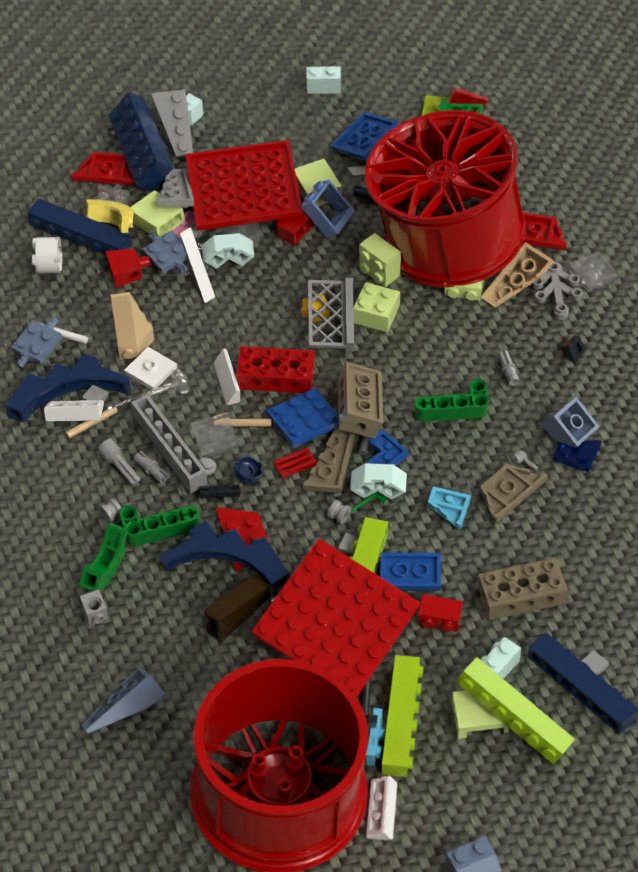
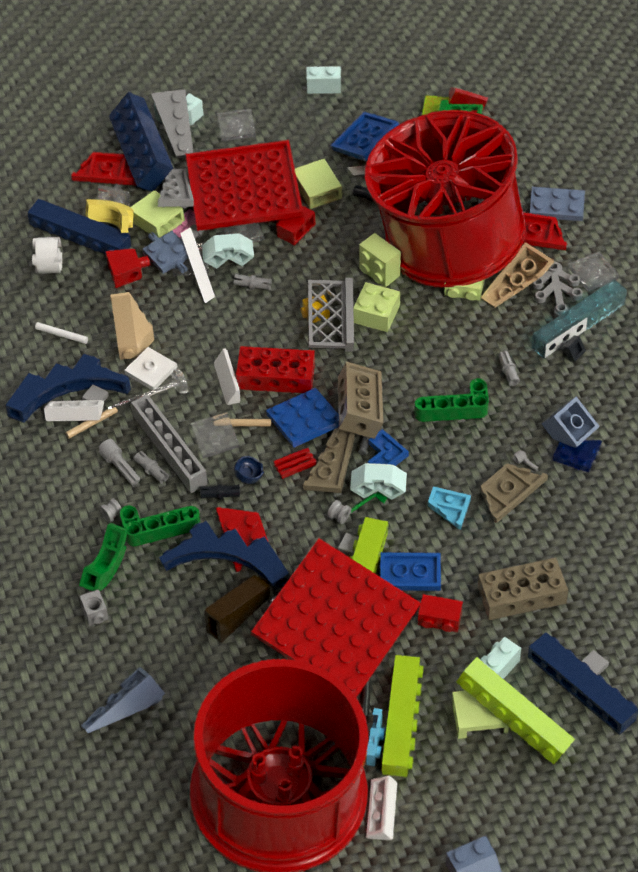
sand blue plate [11,317,63,369] -> none
light grey plate [199,458,216,476] -> none
medium blue window [301,179,355,238] -> none
none -> clear plate [217,109,256,141]
none -> light grey pin [234,274,272,290]
none -> sand blue plate [530,187,585,221]
none -> clear light blue brick [532,279,627,359]

